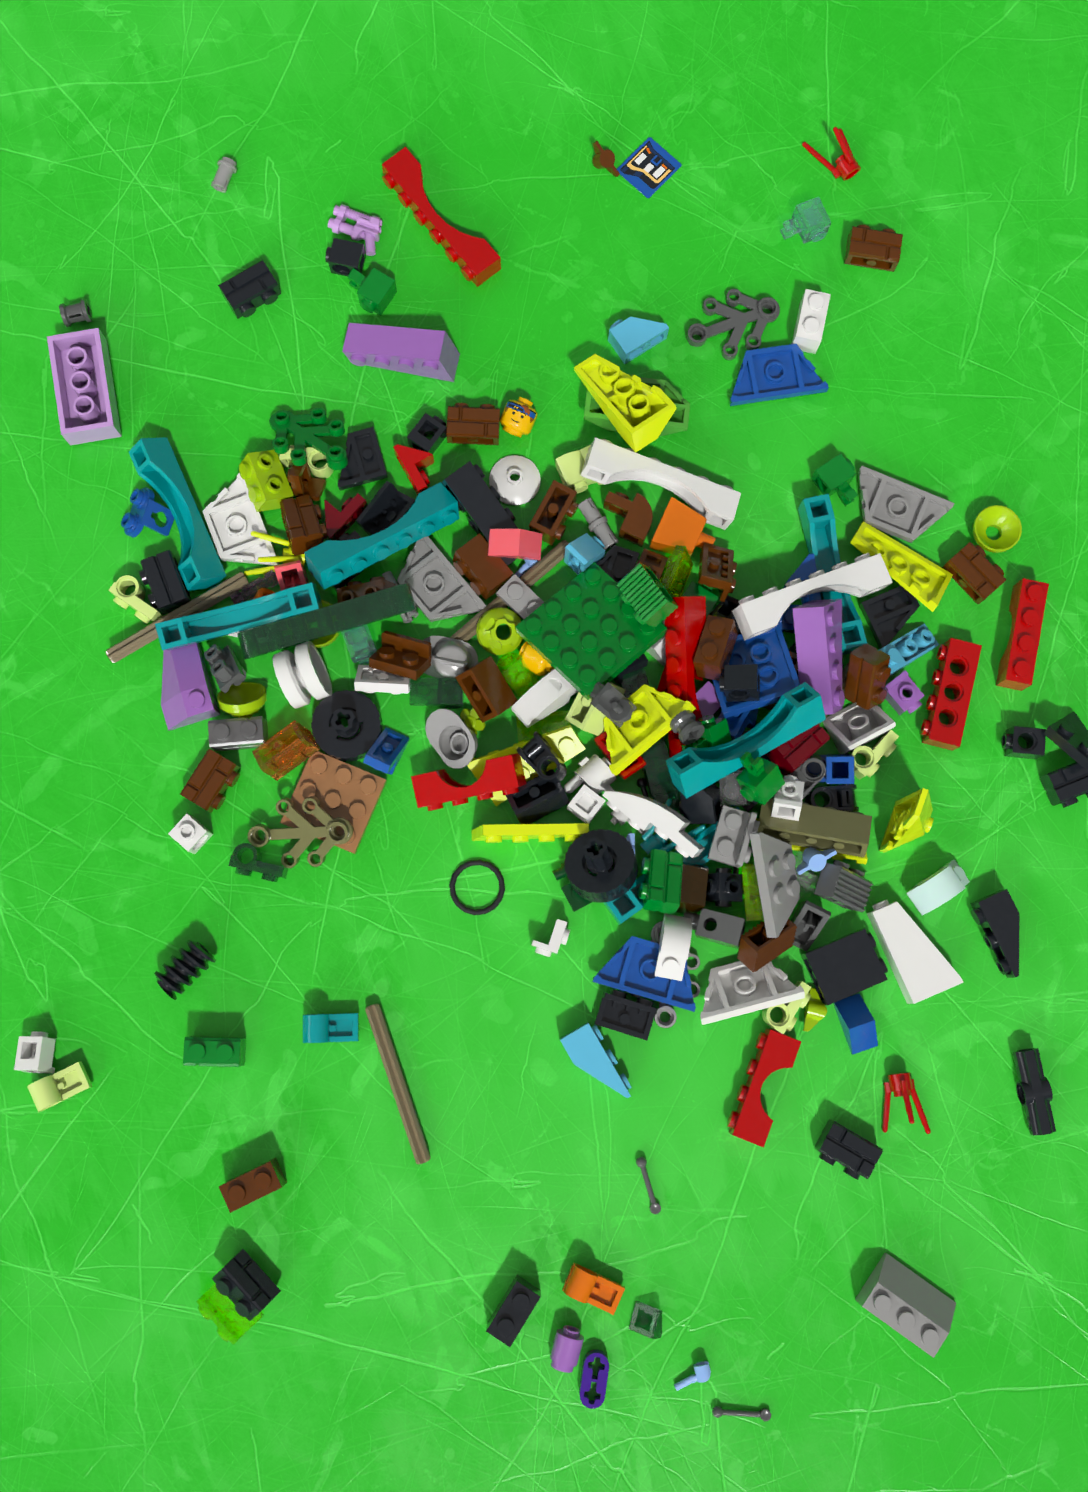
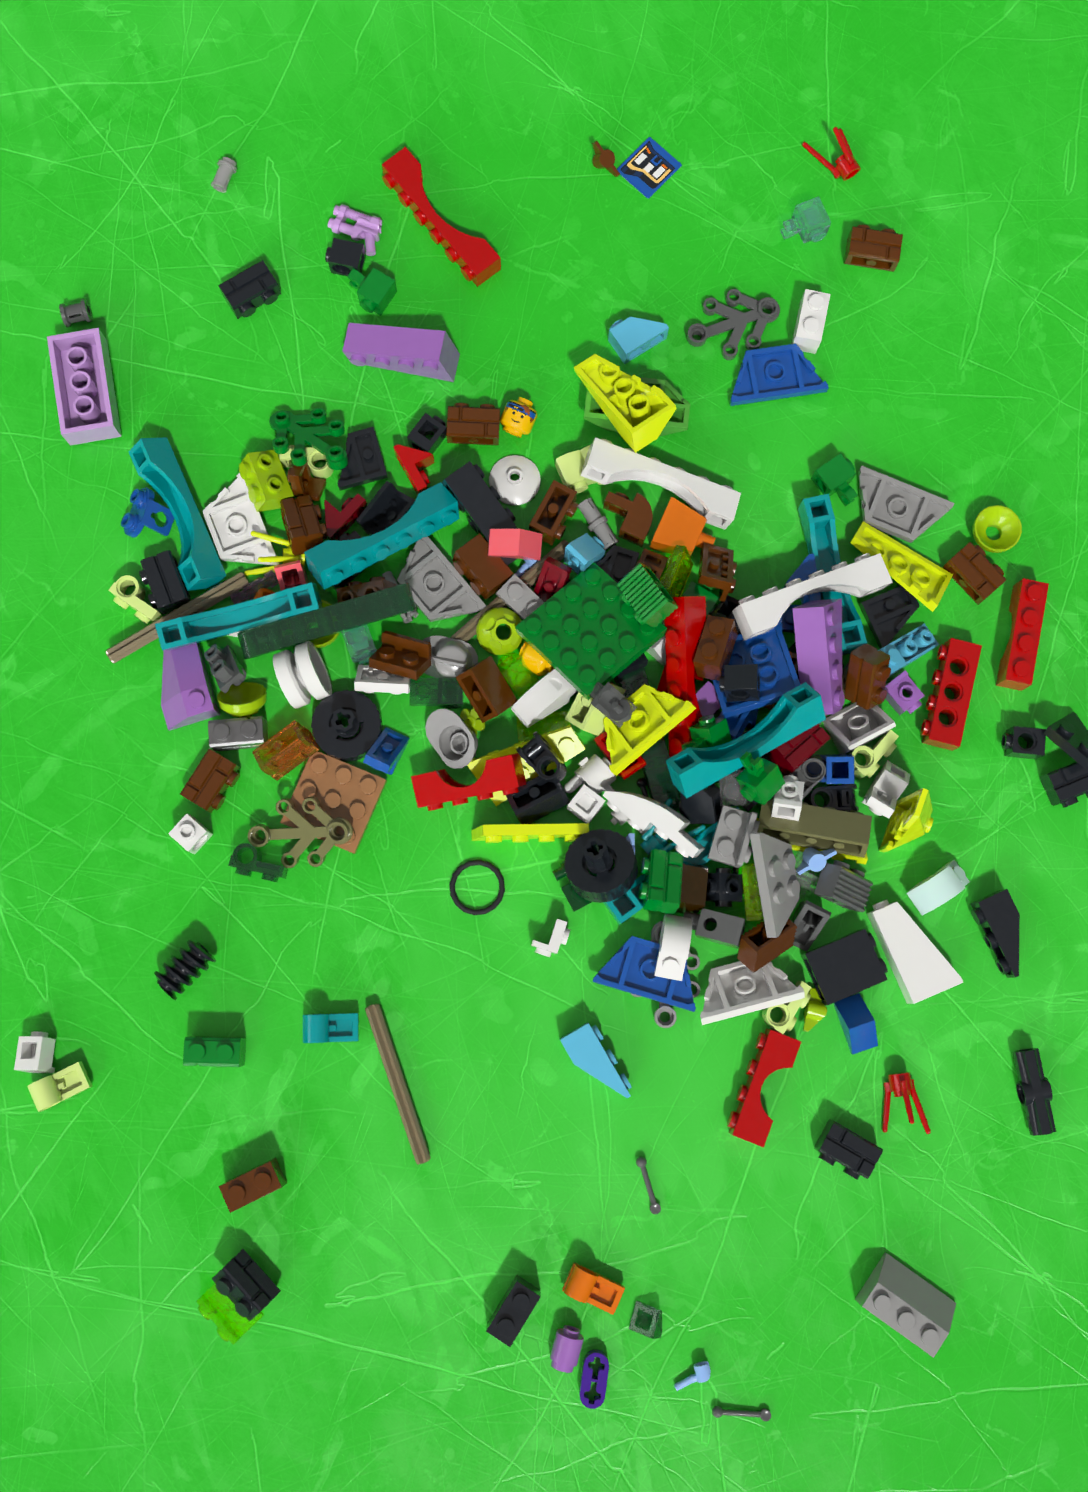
black bracket [594,989,658,1041] -> none
dark grey wheel [670,710,705,745] -> none
none -> dark red slope [534,556,572,603]
none -> white brick [862,760,910,819]

